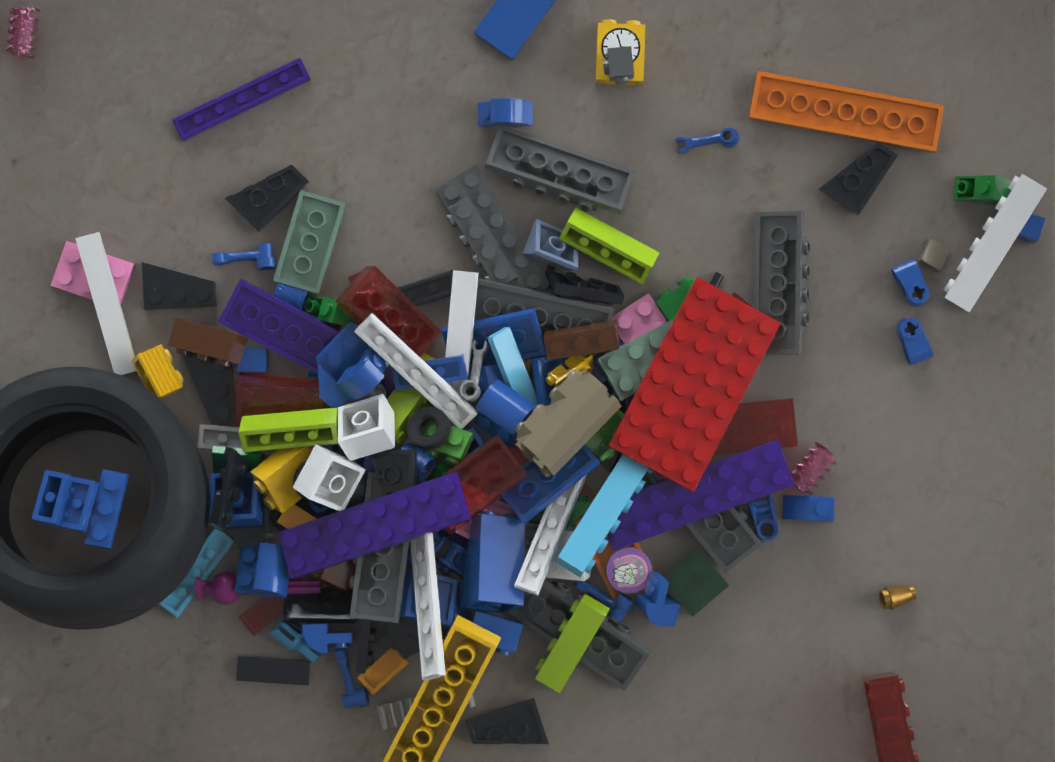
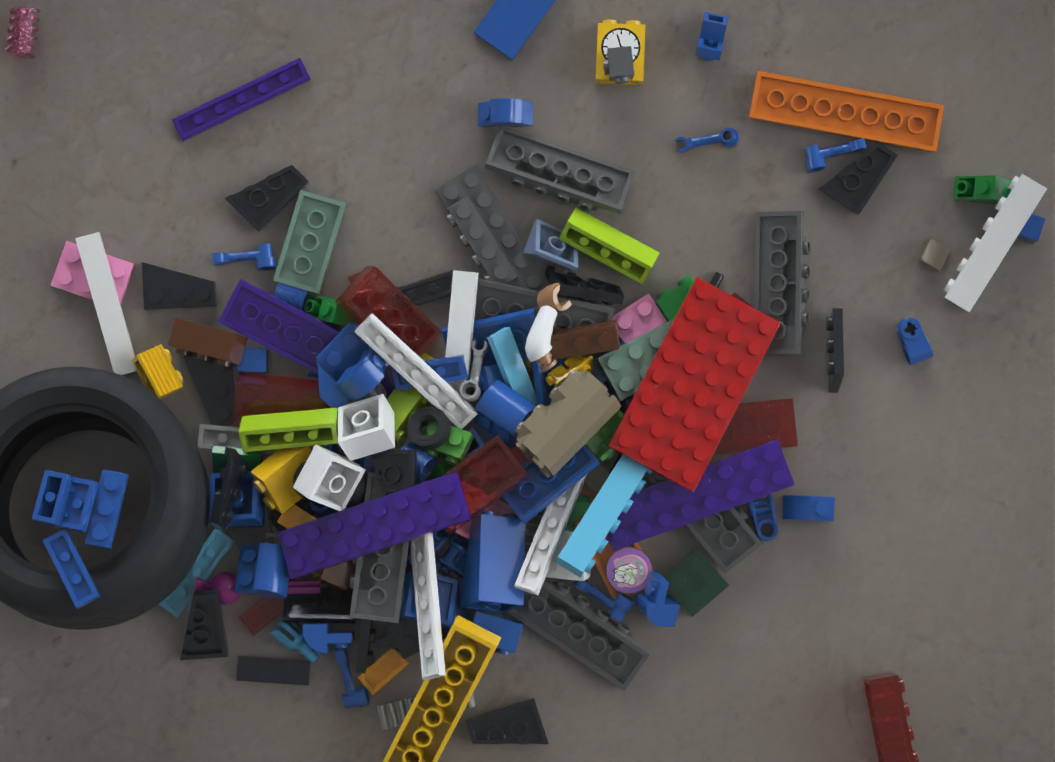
lime brick [535,594,610,693] -> none
clear pink piece [791,441,837,495] -> none
pearl gold cone [879,586,917,610] -> none
blue piece [891,258,929,306] -> none
none -> blue plate [42,528,101,609]
none -> black wing [180,589,229,660]
none -> piece [525,283,572,372]
none -> blue brick [696,12,728,61]
none -> blue brick [804,138,867,173]
none -> black wing [826,308,844,393]

